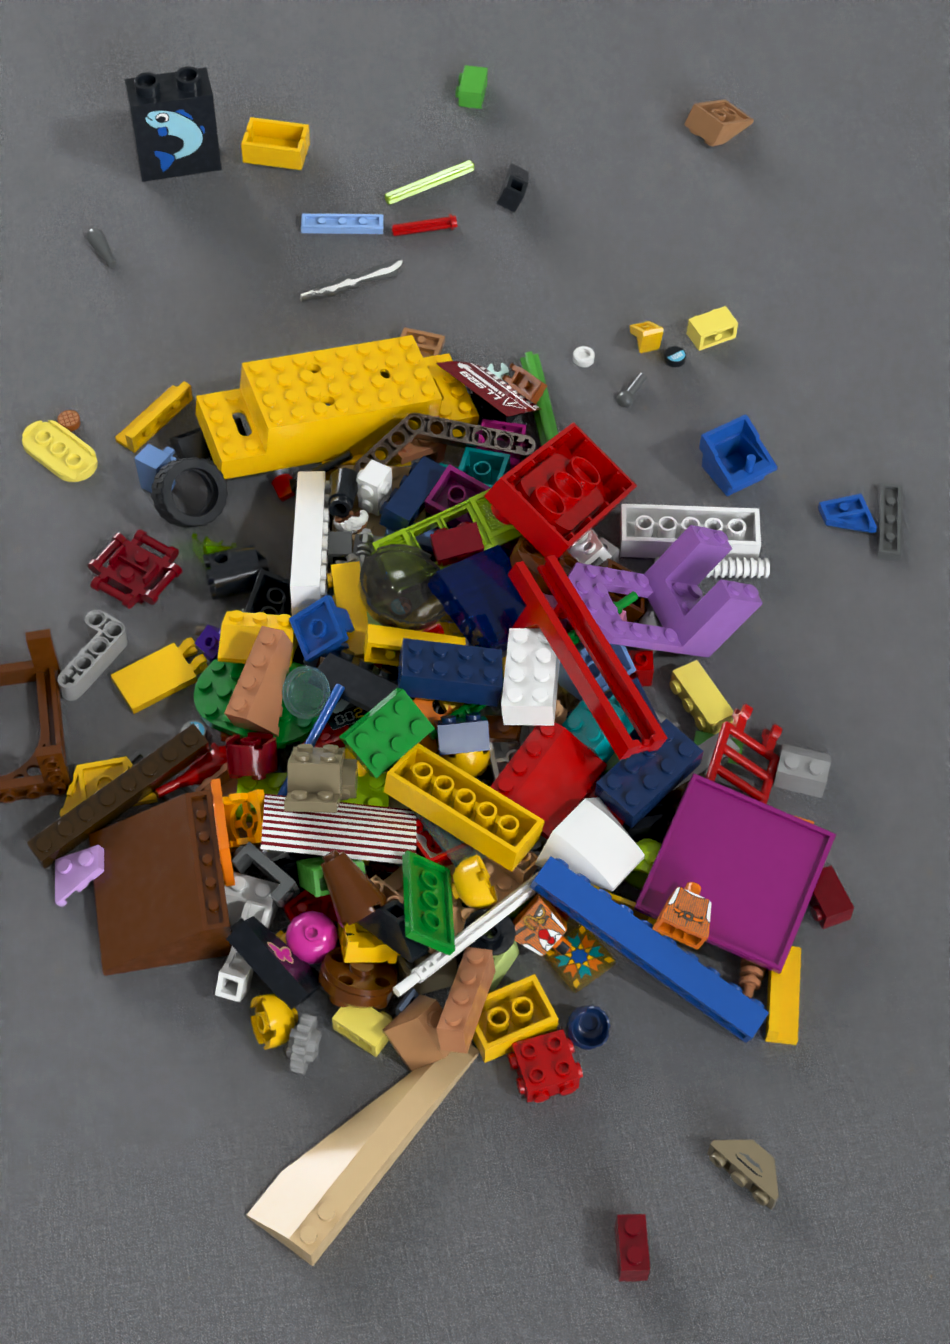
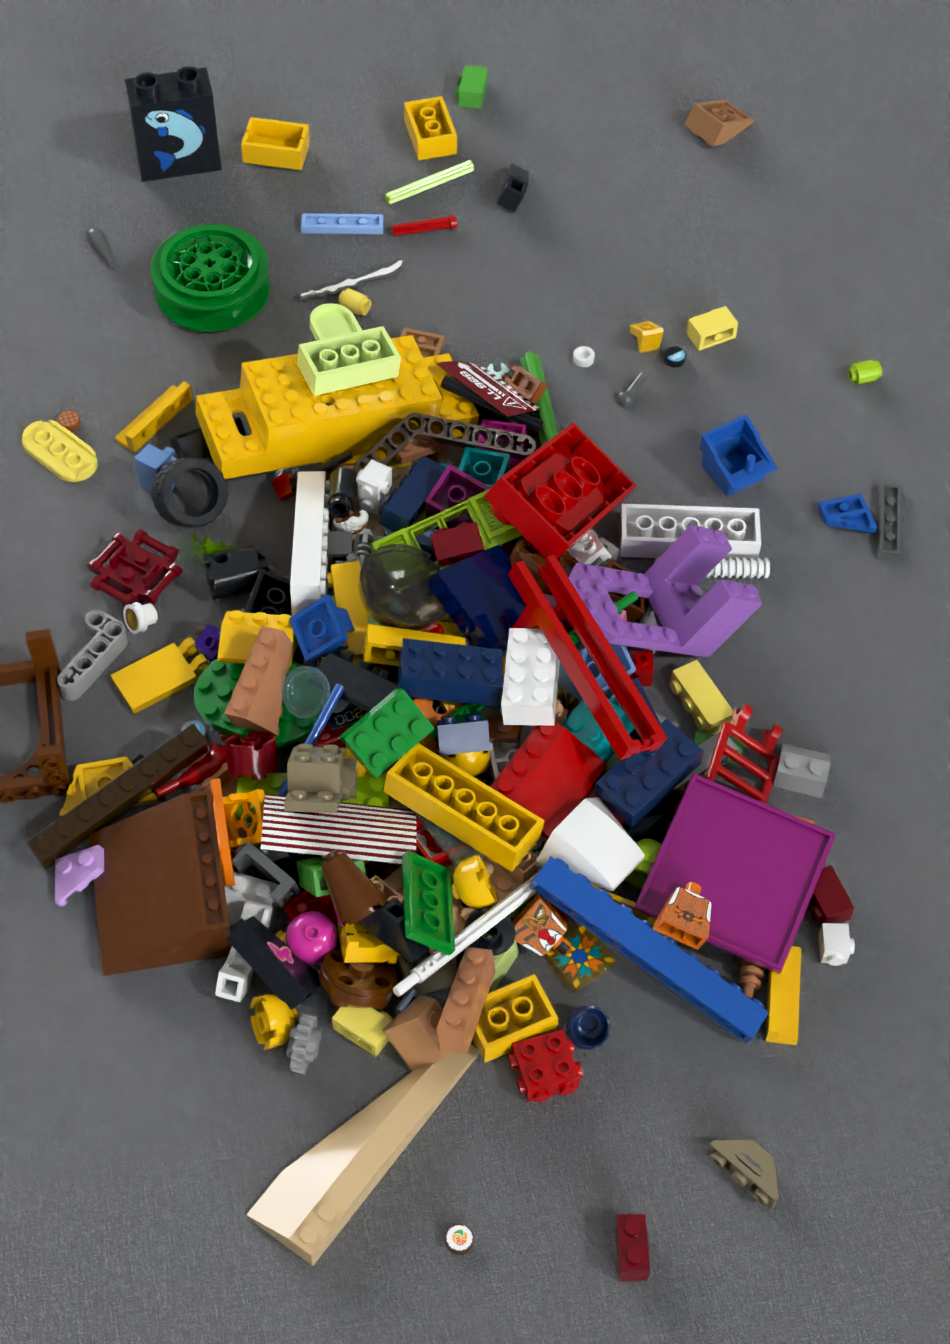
none -> white piece [123,602,158,634]
none -> green wheel [151,224,270,332]
none -> yellowish green brick [297,303,401,396]
none -> light yellow brick [338,288,371,315]
none -> yellow brick [404,96,457,161]
none -> black axle [440,376,543,432]
none -> tile [445,1224,474,1255]
none -> white brick [818,923,855,966]
none -> lime brick [848,360,882,385]

